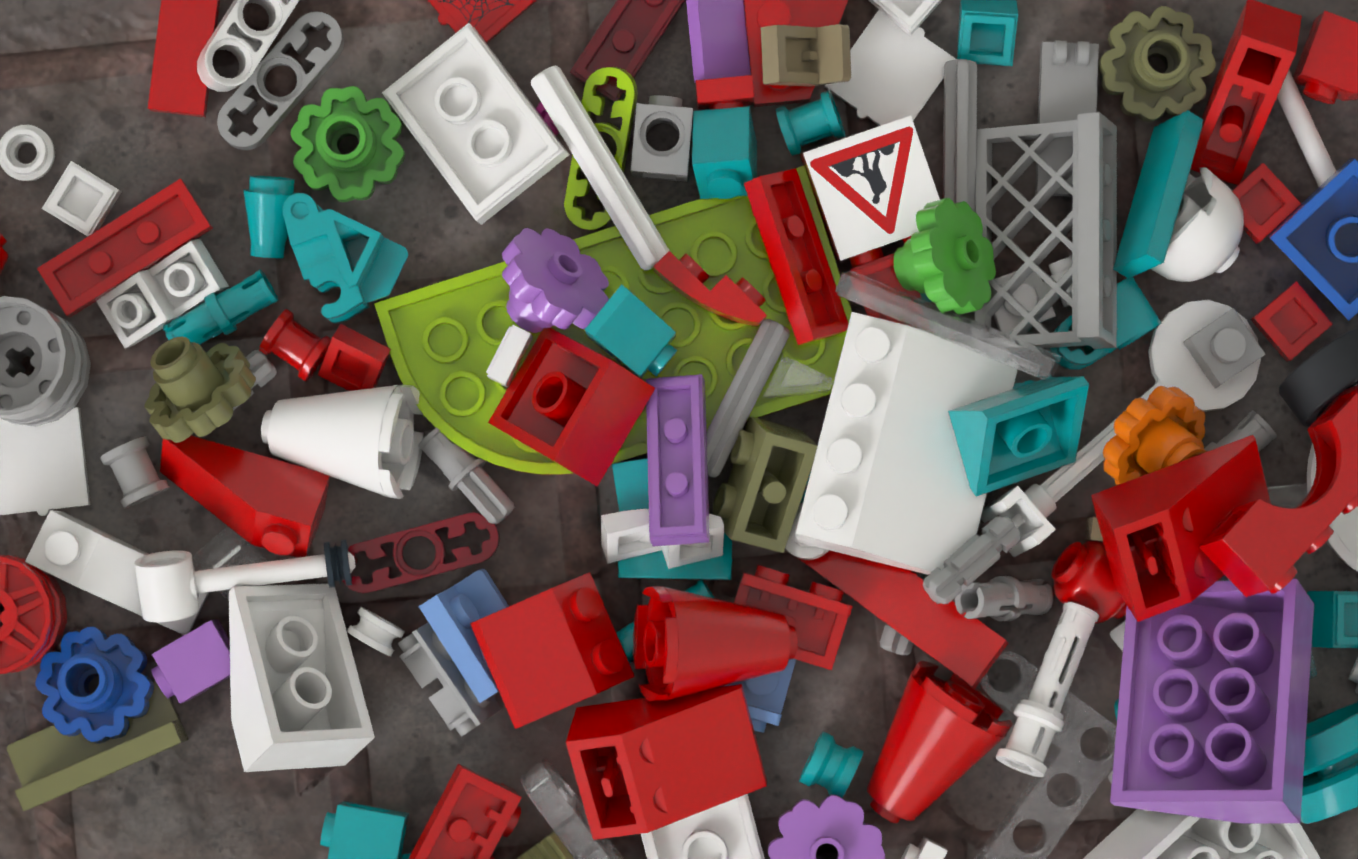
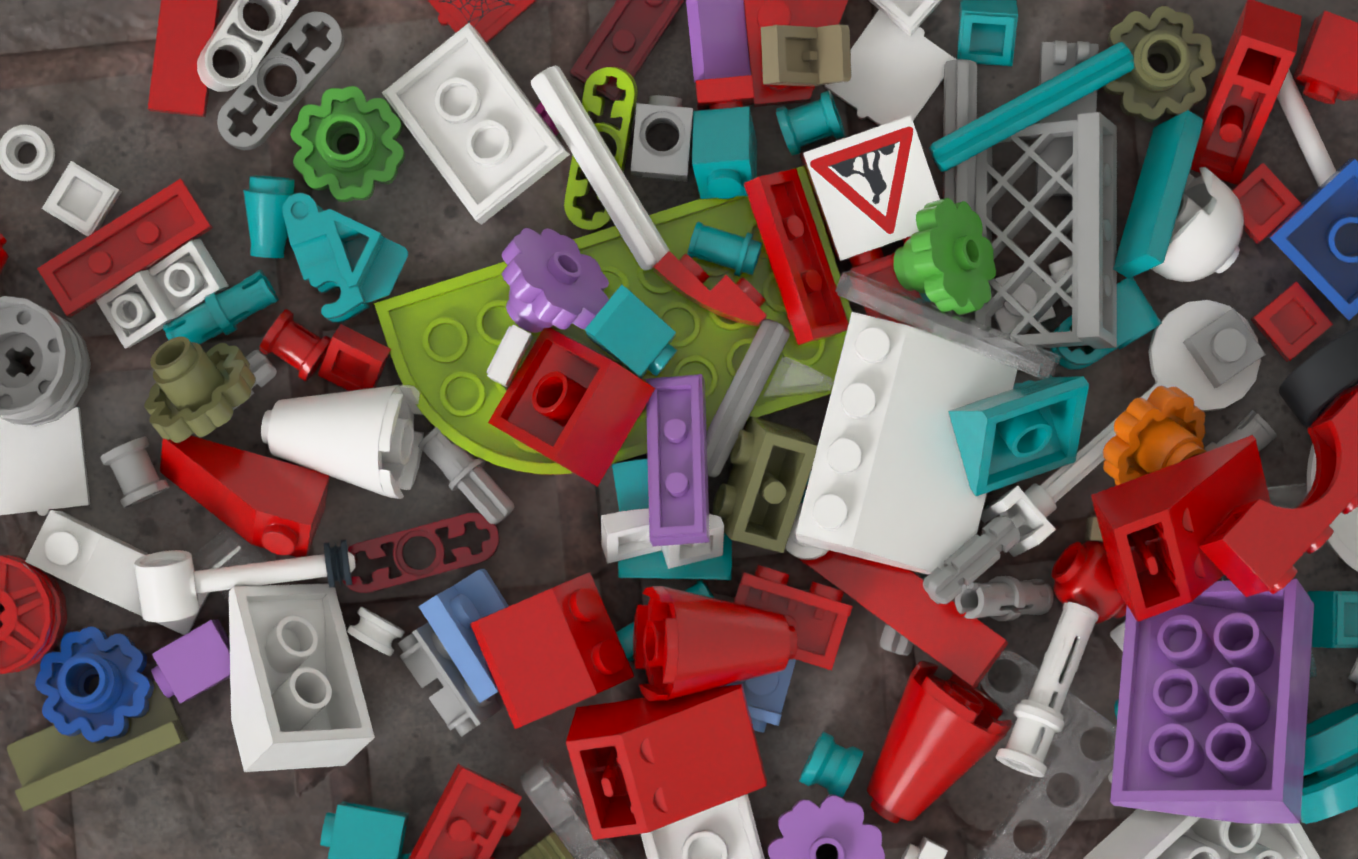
none -> teal pin [687,222,762,277]
none -> teal axle [929,42,1134,171]

